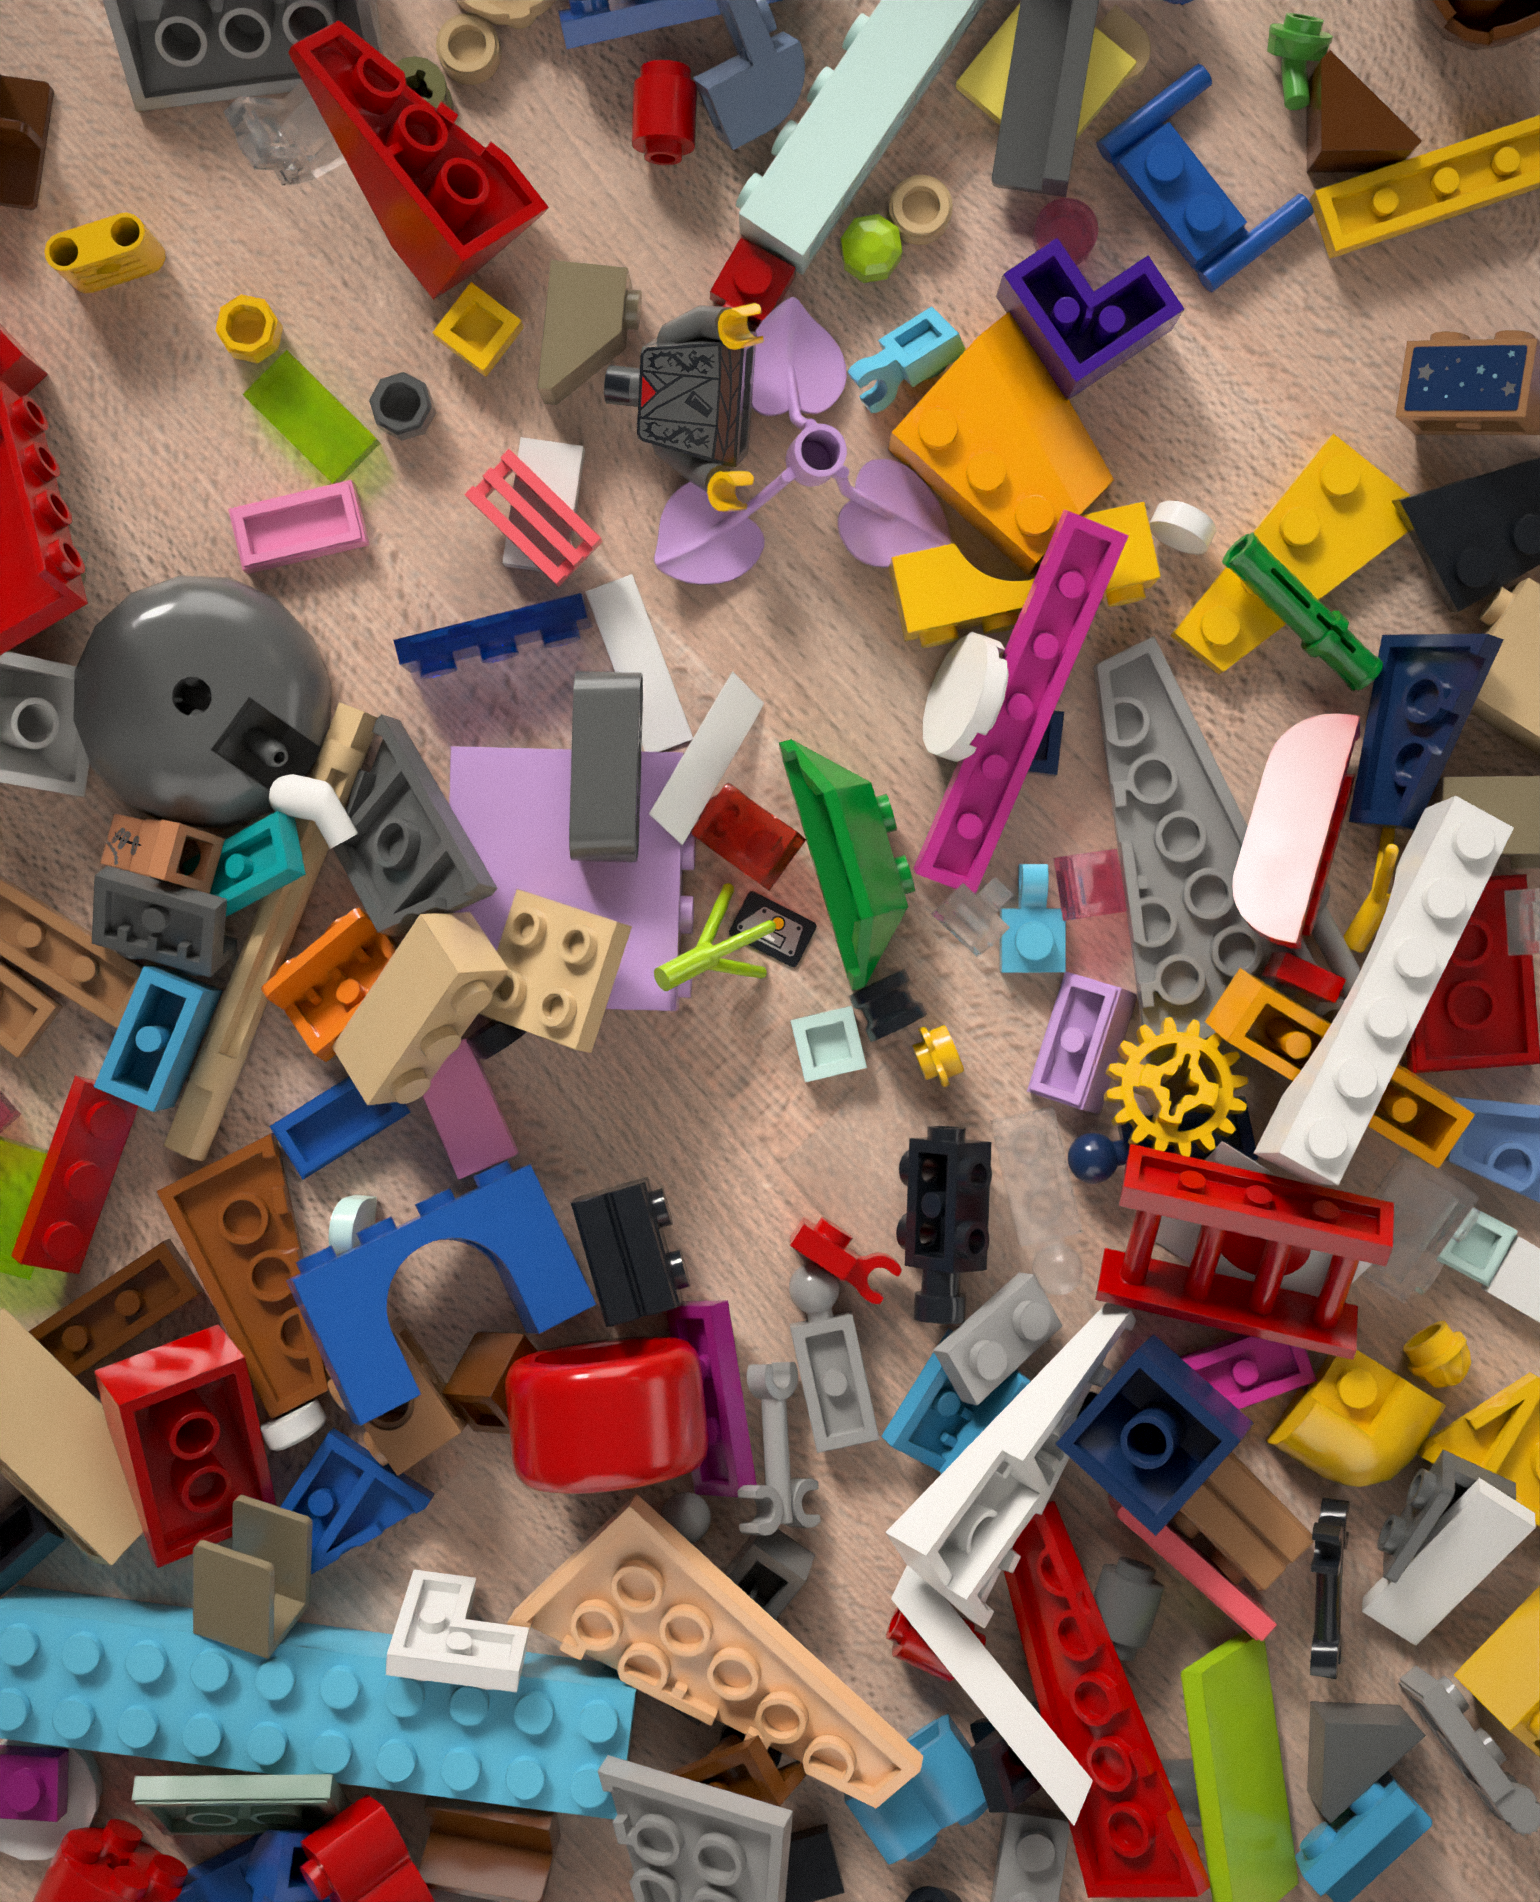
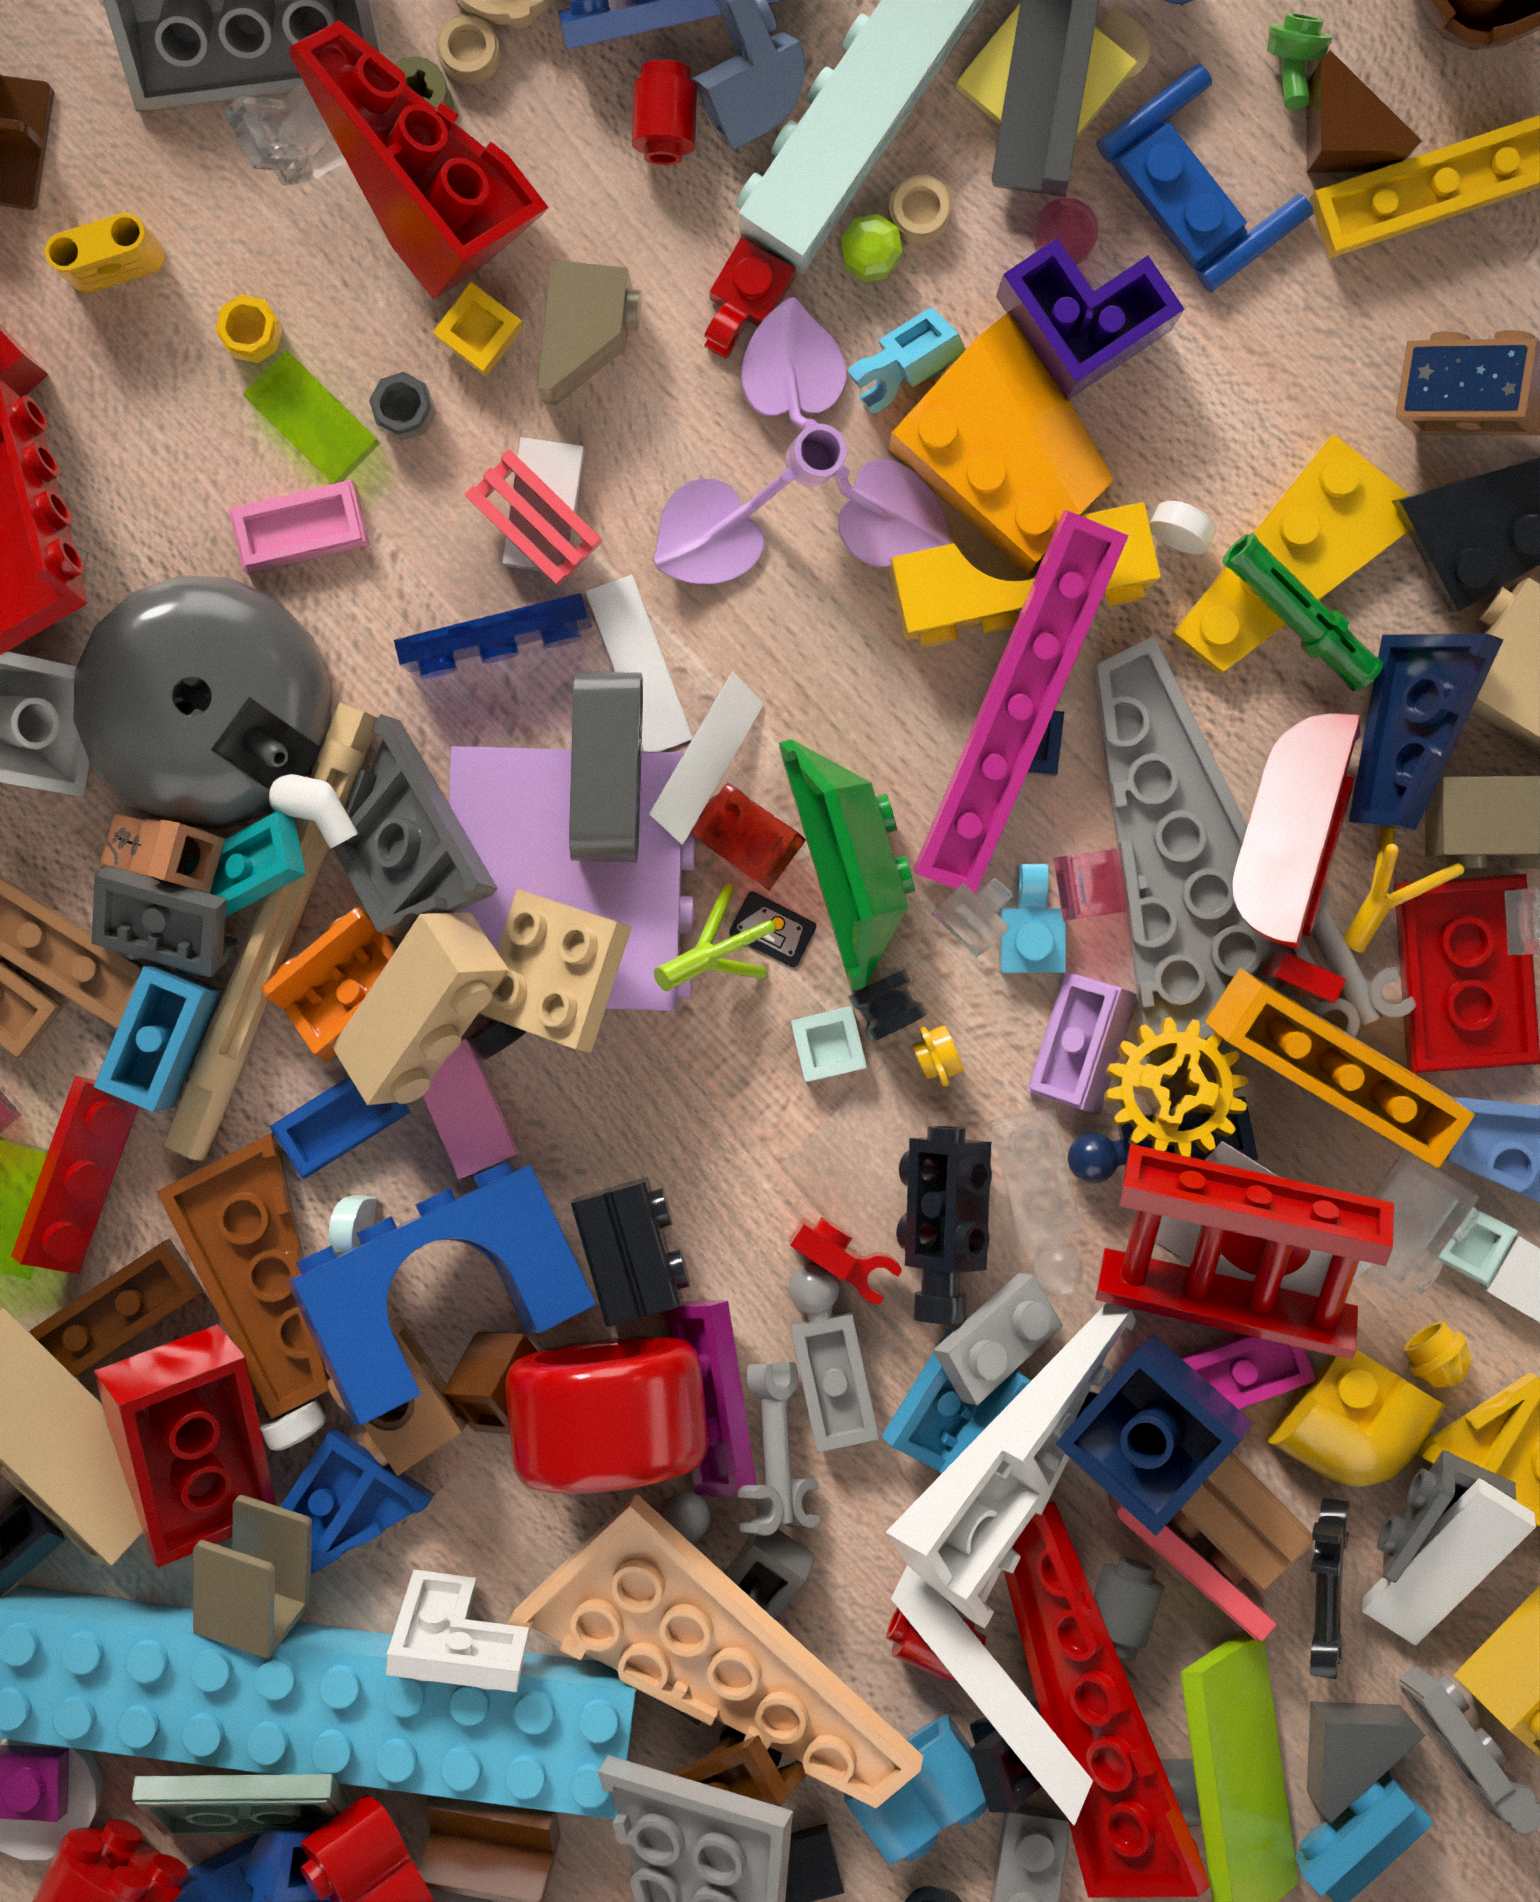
torso [604,303,764,512] -> none
white tile [923,632,1009,762] -> none
white arch [1254,796,1514,1185] -> none

